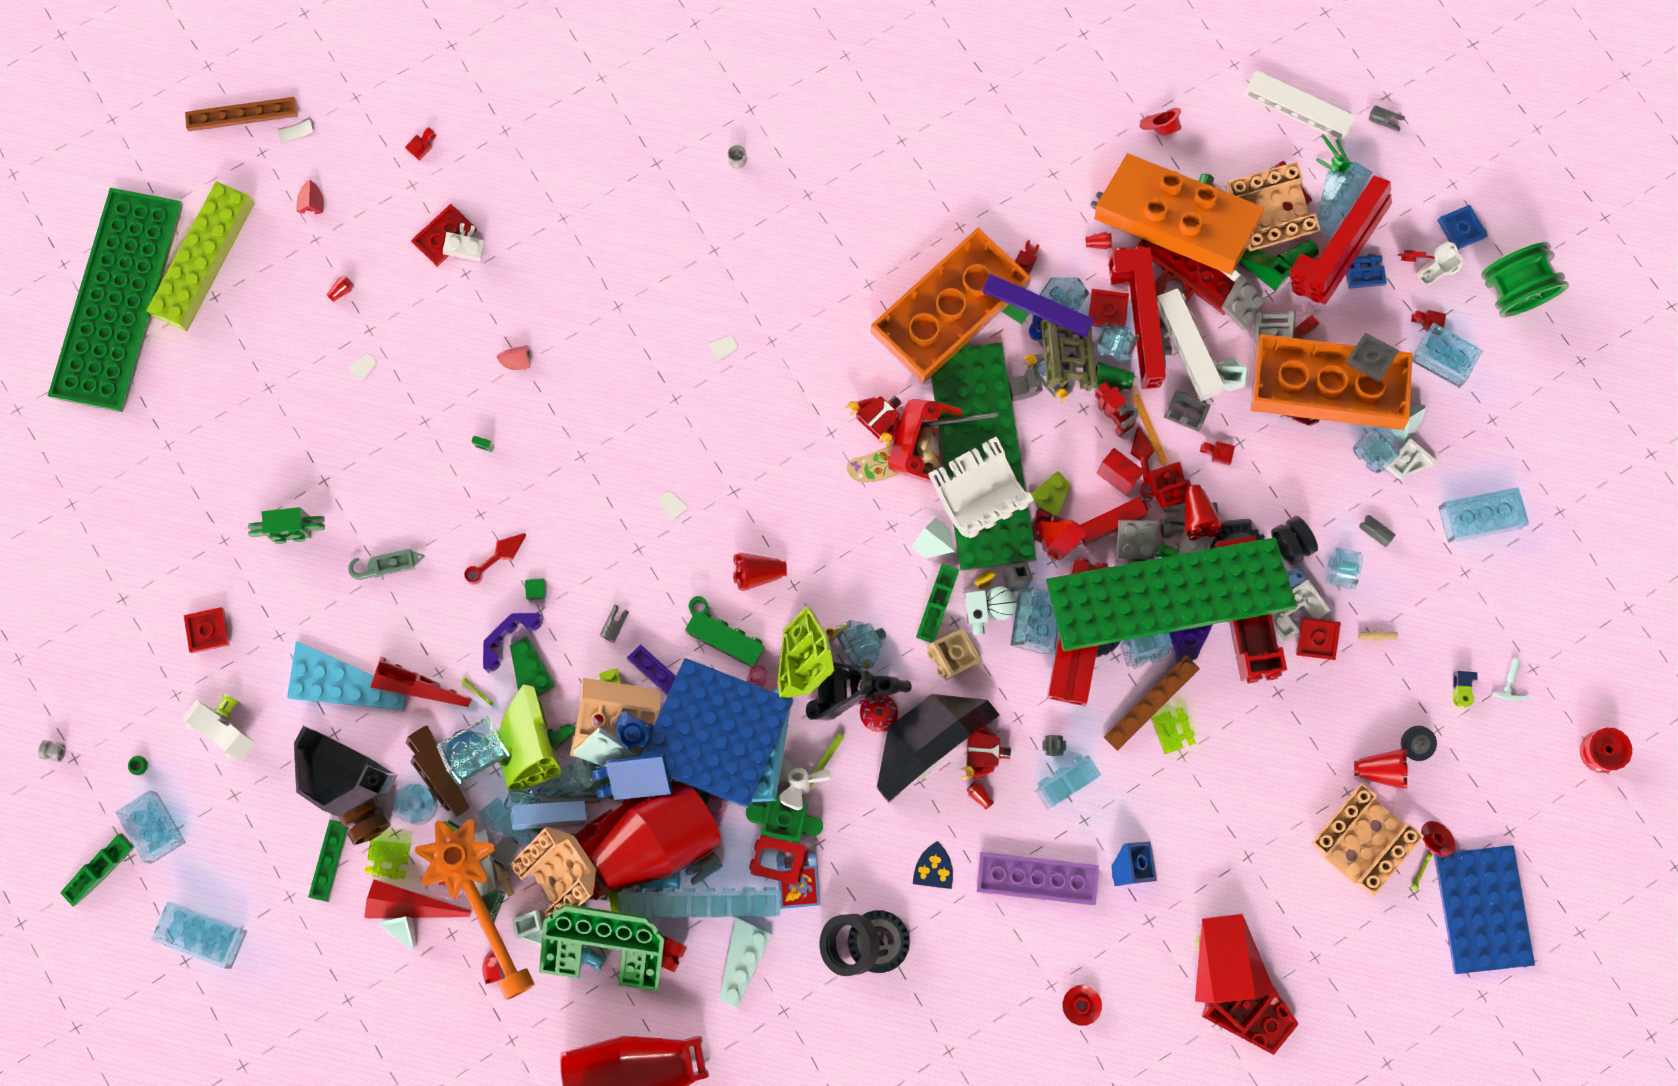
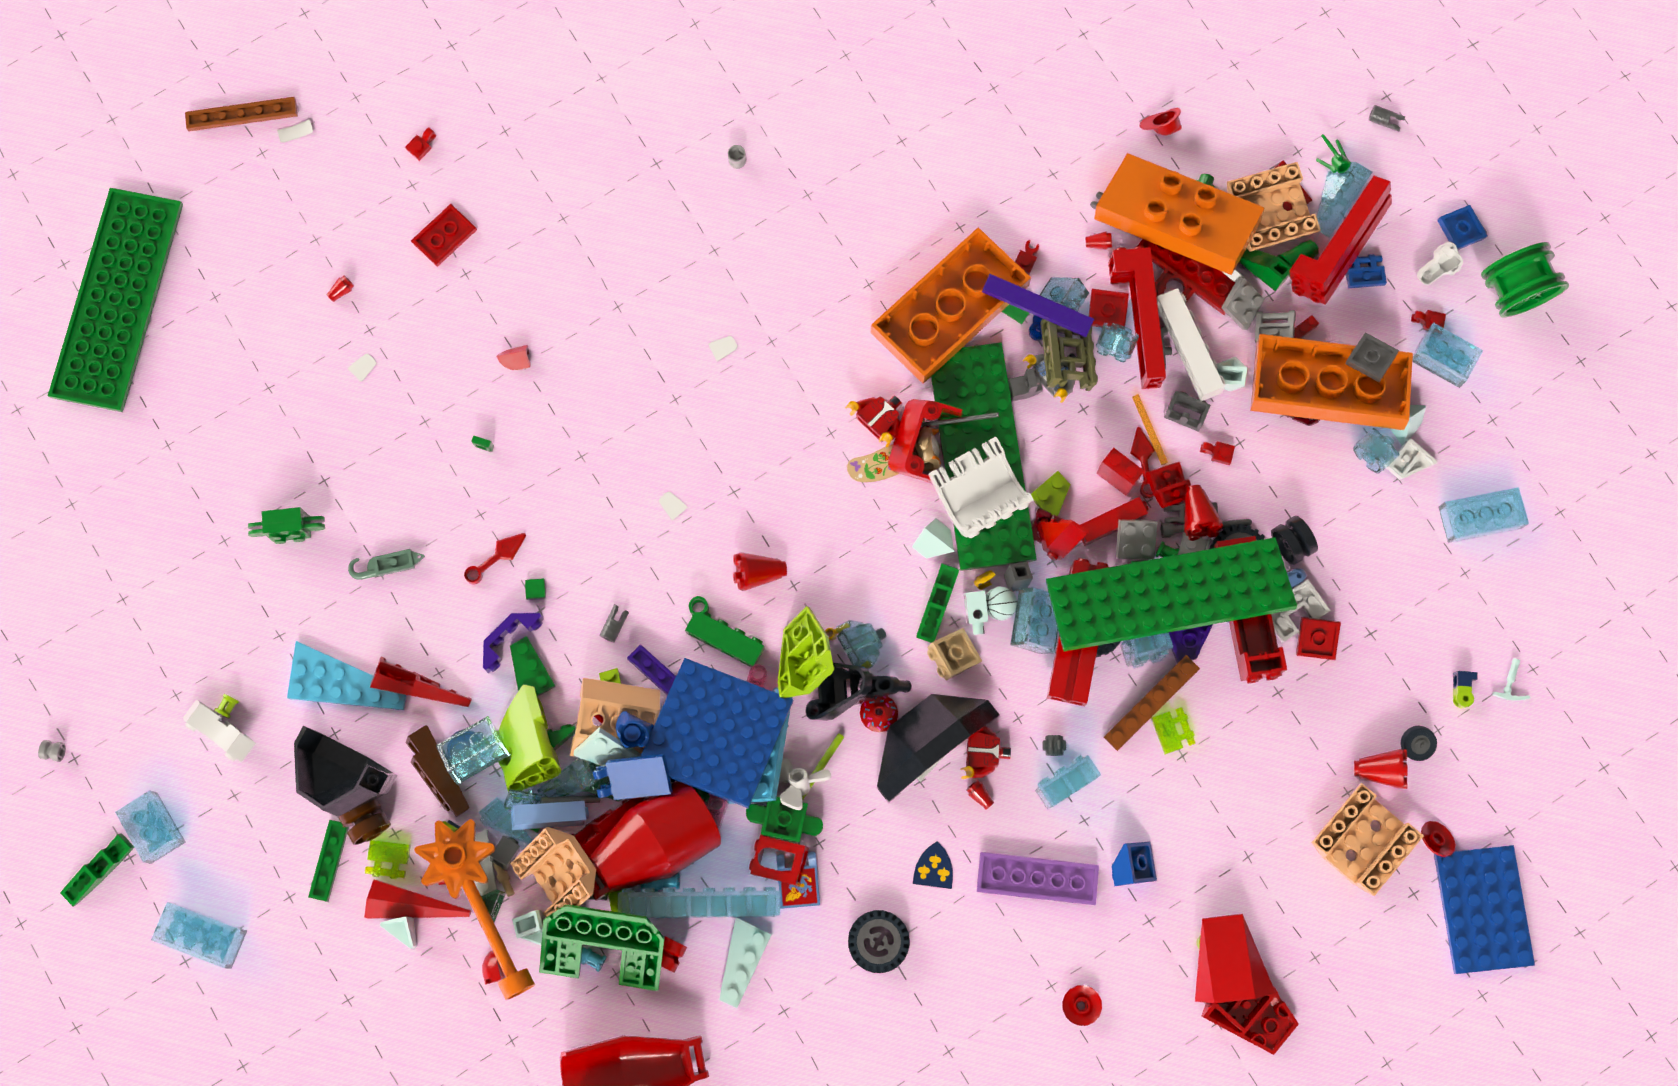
green plate [128,756,148,775] -> none
lime brick [147,181,255,332] -> none
red plate [183,607,230,654] -> none
brick [296,180,323,214] -> none
clear light blue brick [394,784,438,826] -> none
white brick [443,223,484,262] -> none
lime hinge [461,678,494,706] -> none
dark grey hinge [685,852,723,885] -> none
black tyre [819,914,880,976] -> none
green plant [1094,361,1135,390] -> none
red hips [1094,382,1138,437] -> none
white brick [1243,70,1356,142] -> none
clear light blue brick [1326,547,1363,590] -> none
tan bar [1358,630,1398,641] -> none
dark grey hinge [1359,515,1396,548] -> none
red plate [1397,250,1435,262] -> none
lime hinge [1411,852,1433,890] -> none
red wheel [1580,727,1633,773] -> none

